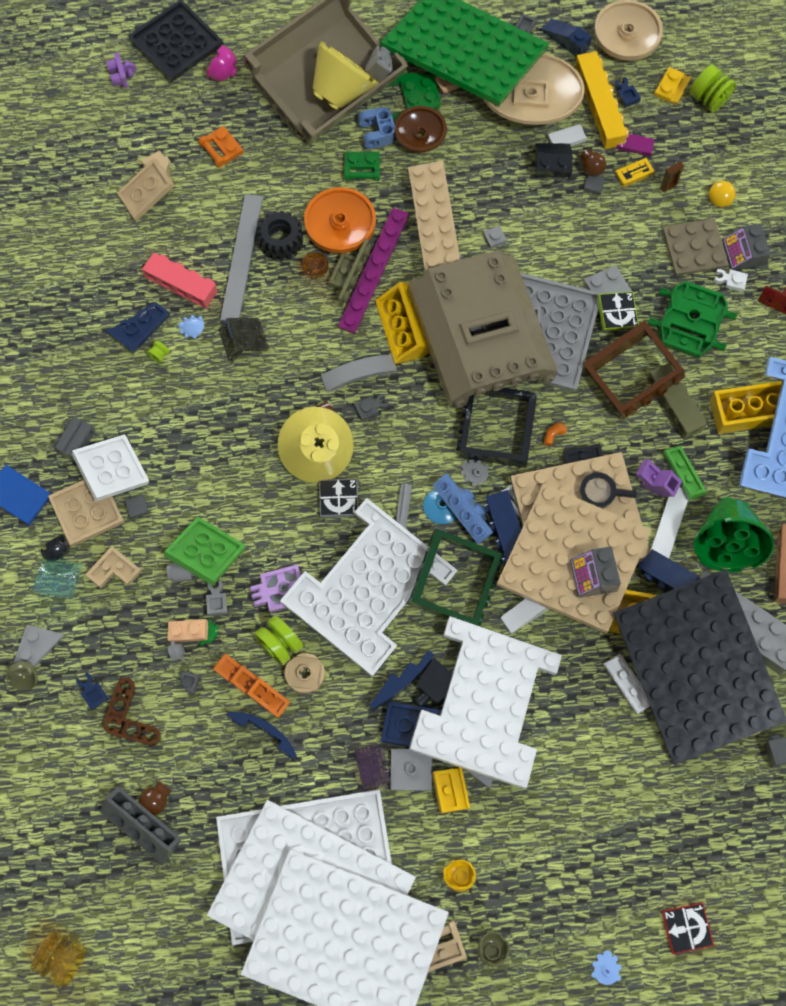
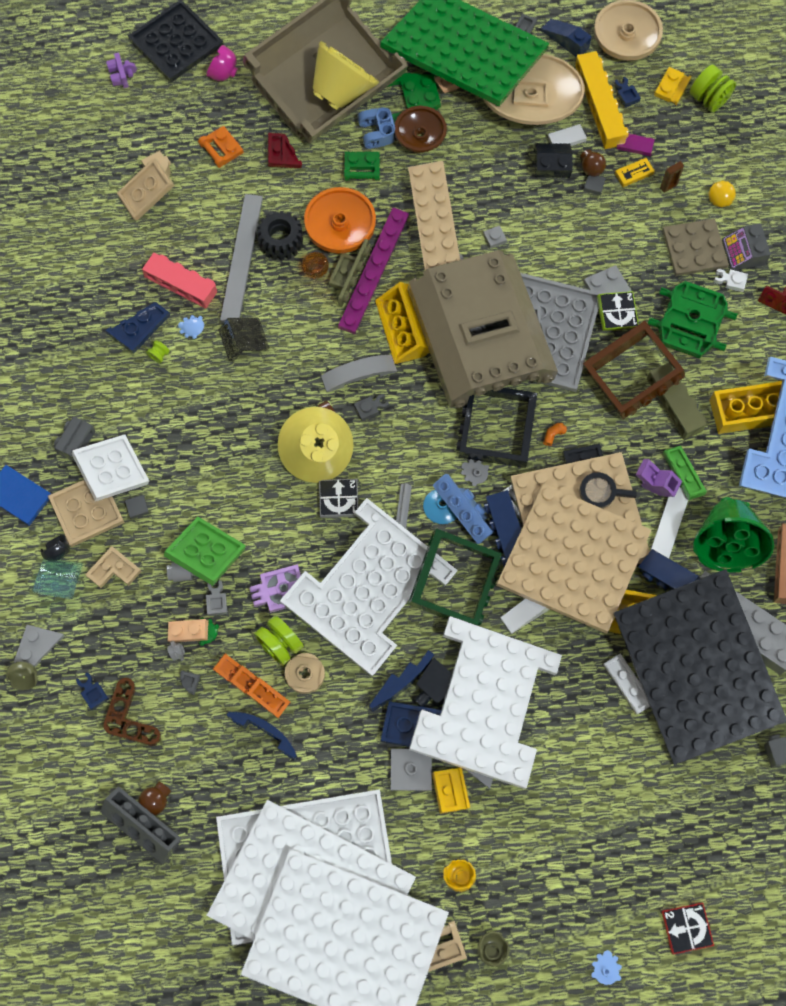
clear yellow wheel [31,929,87,988] -> none
clear purple brick [355,744,390,792] -> none
light grey slope [365,46,393,82] -> none
dark grey slope [570,546,621,598] -> none
none -> dark red wing [267,133,302,168]

